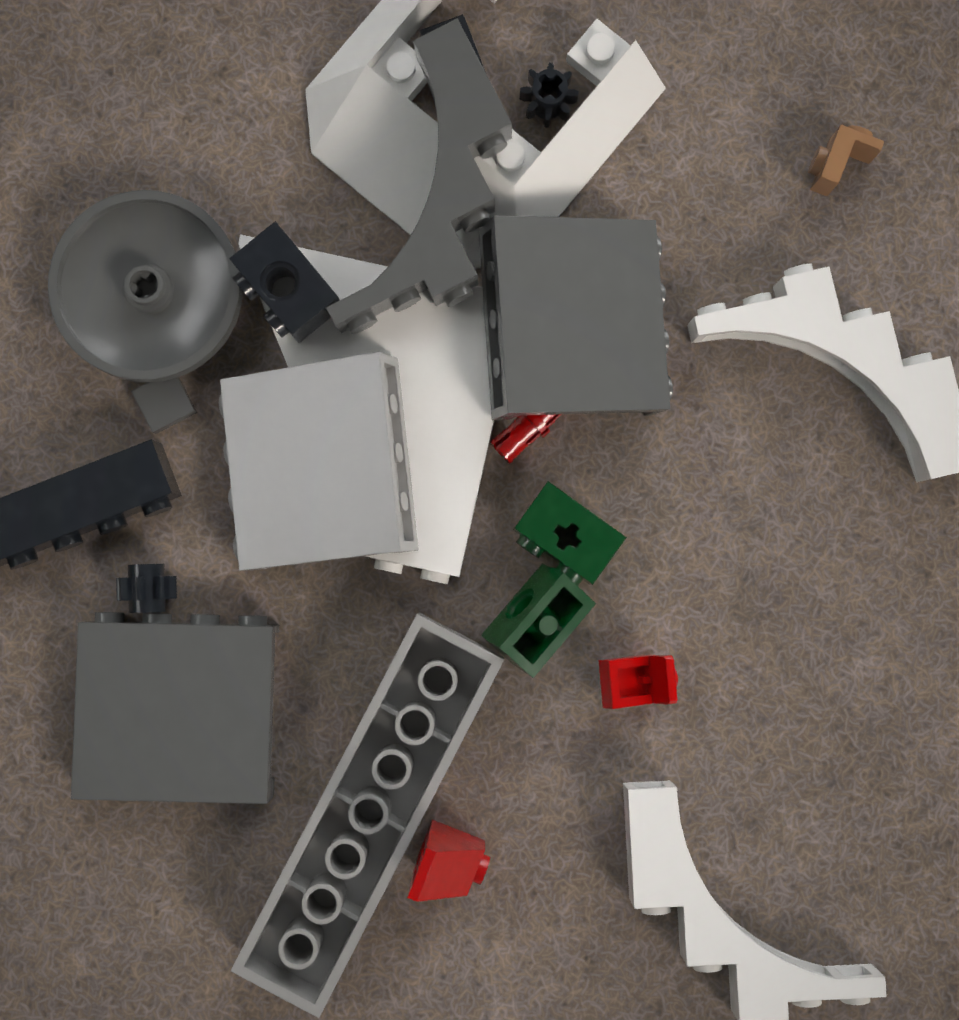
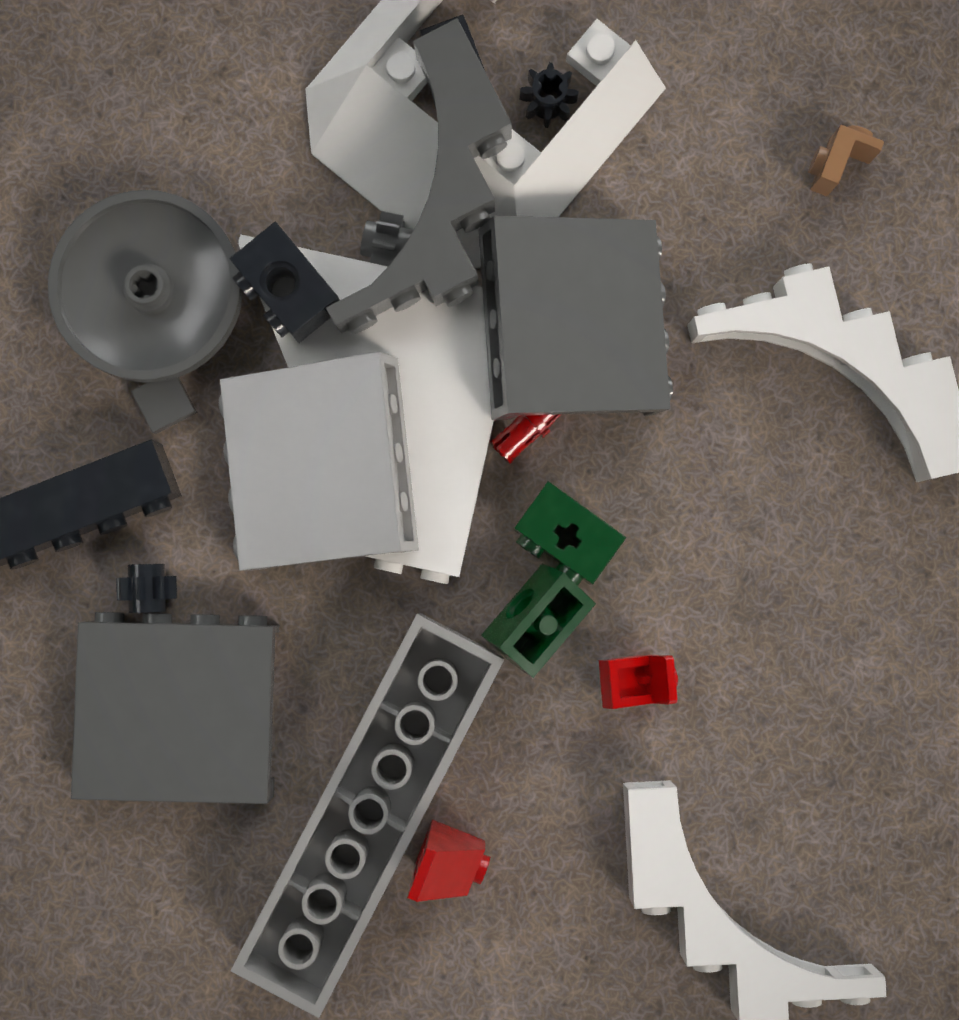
none -> dark grey gear [360,211,413,266]

